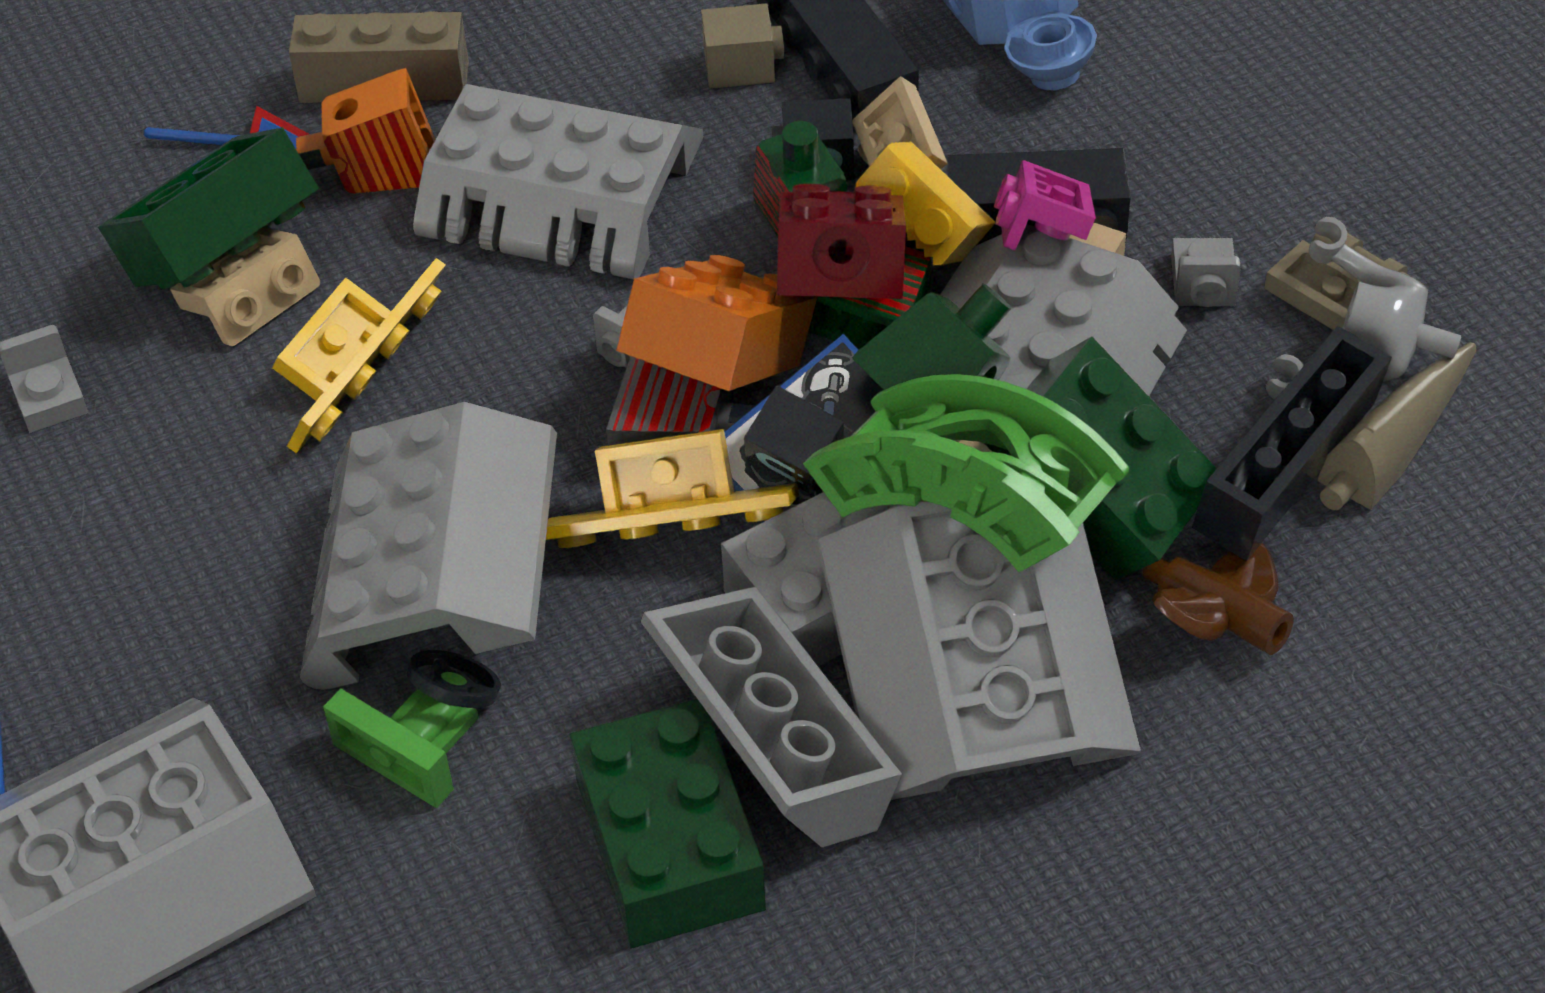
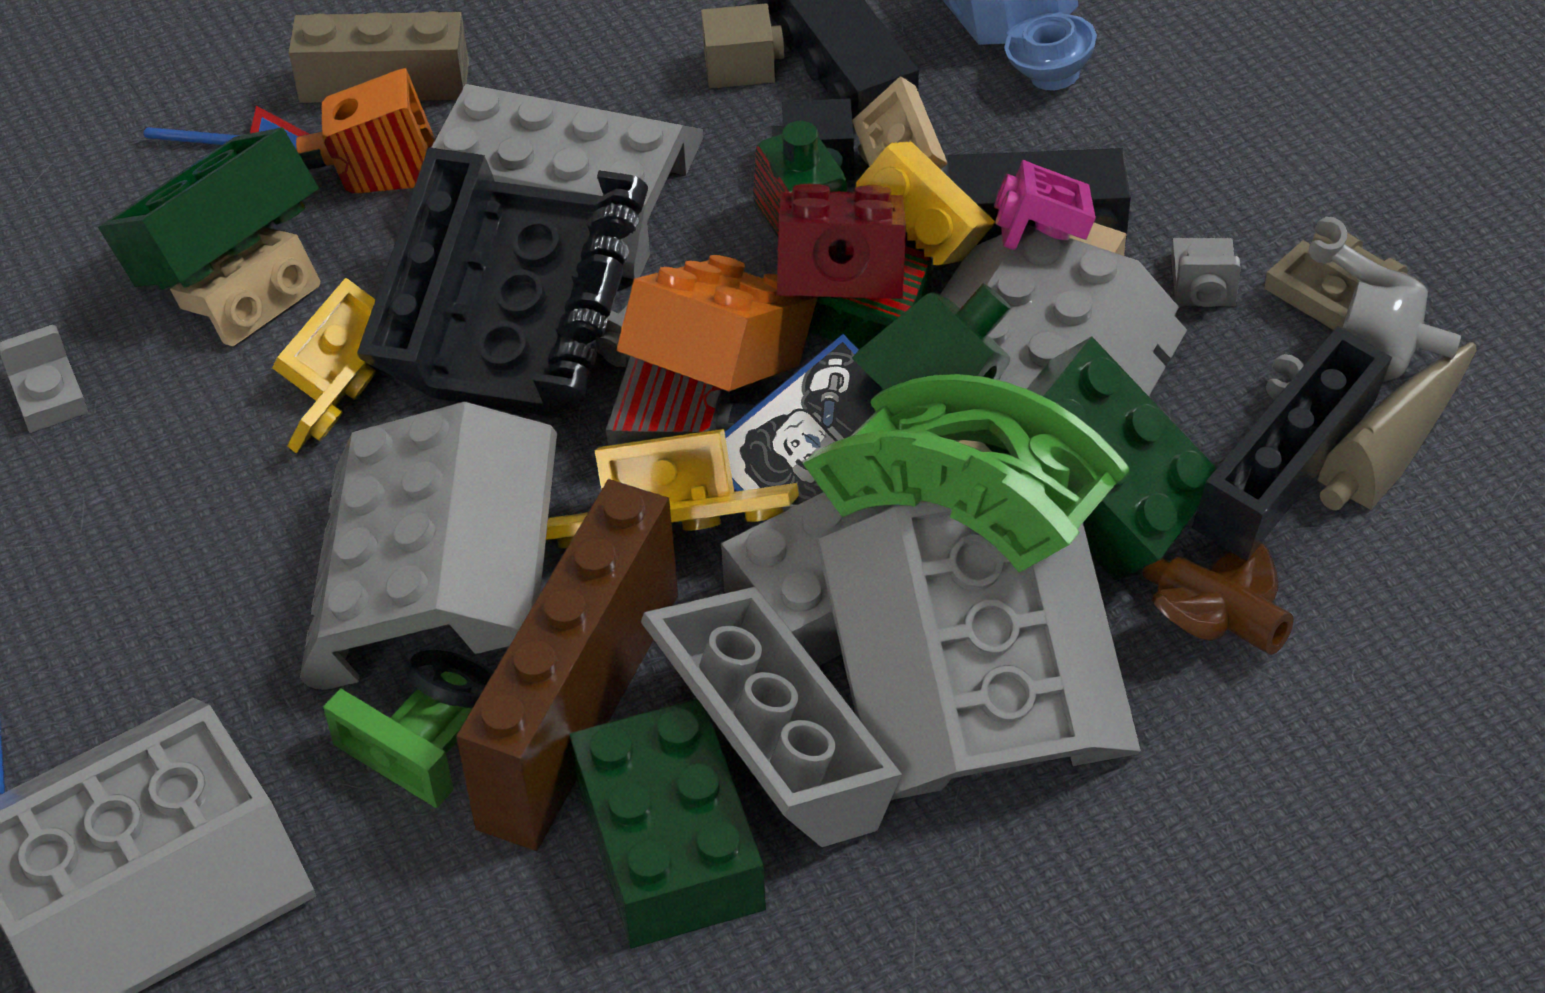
black brick [744,385,844,495] -> none
none -> black slope [357,147,648,416]
none -> reddish brown brick [456,479,678,851]

